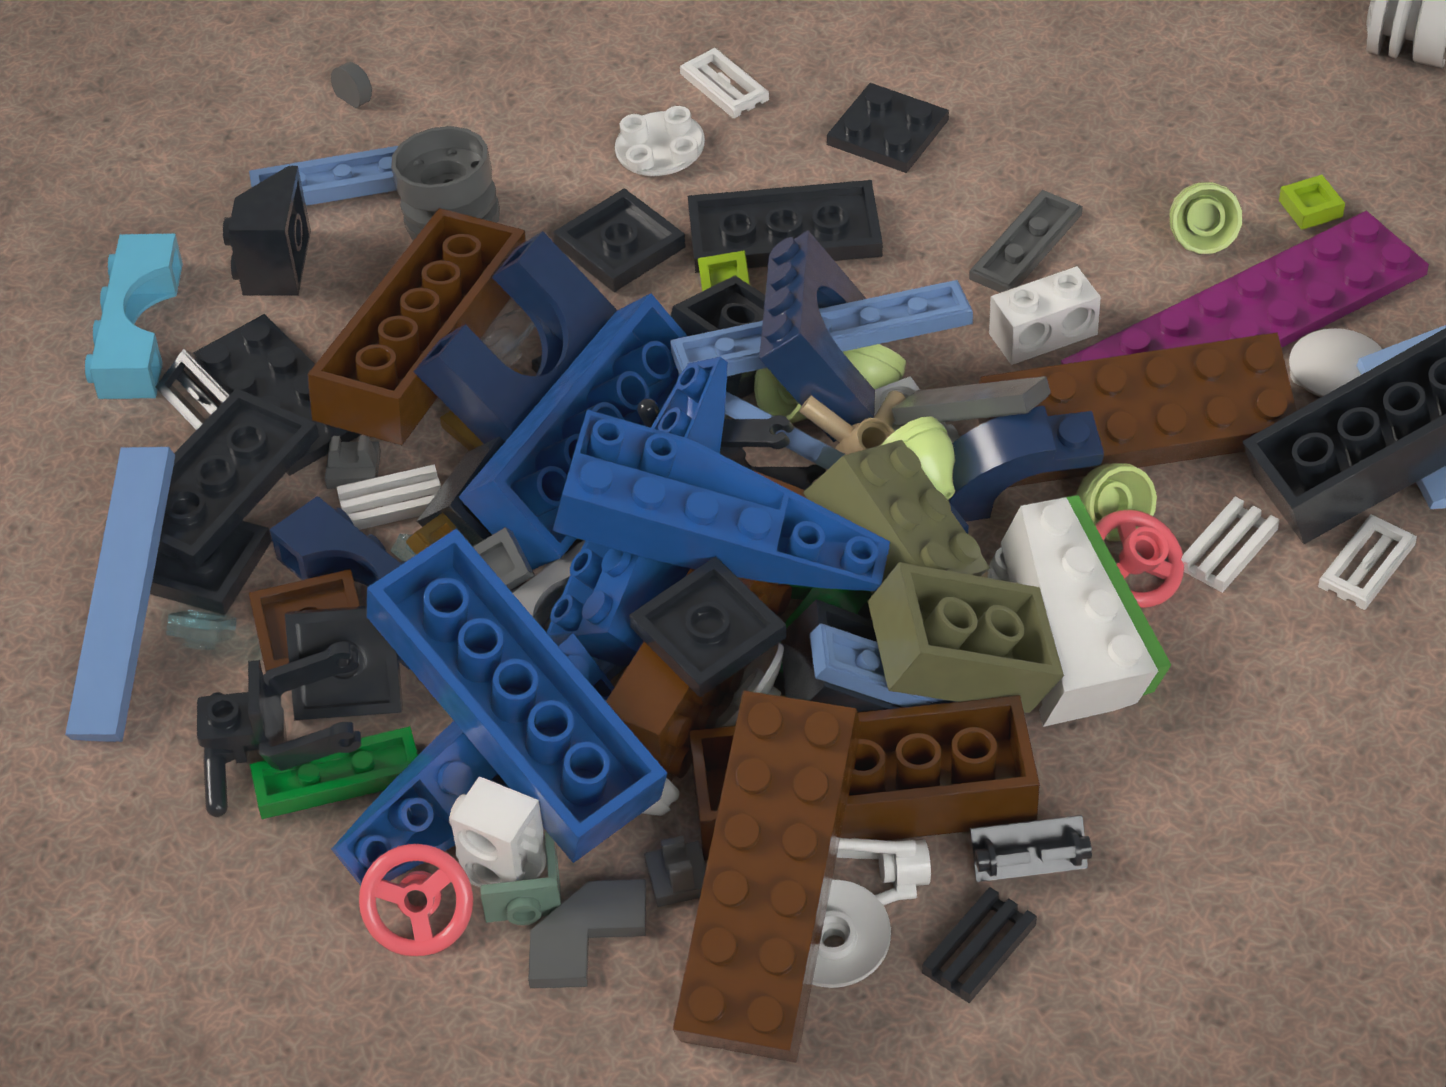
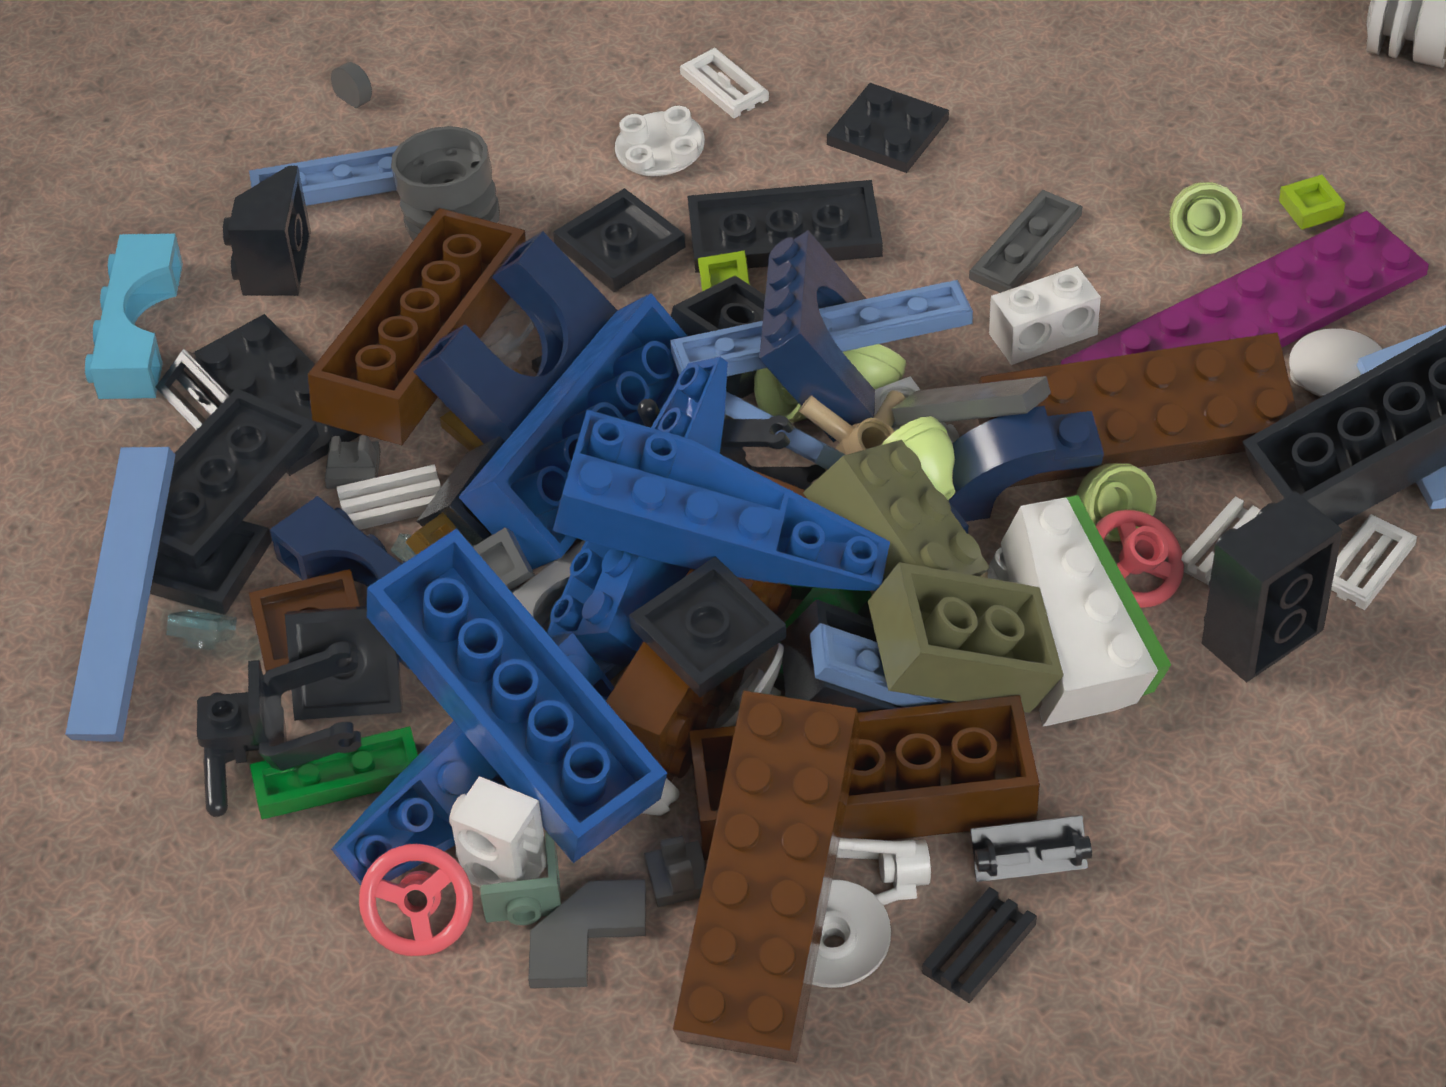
none -> black brick [1202,491,1343,683]

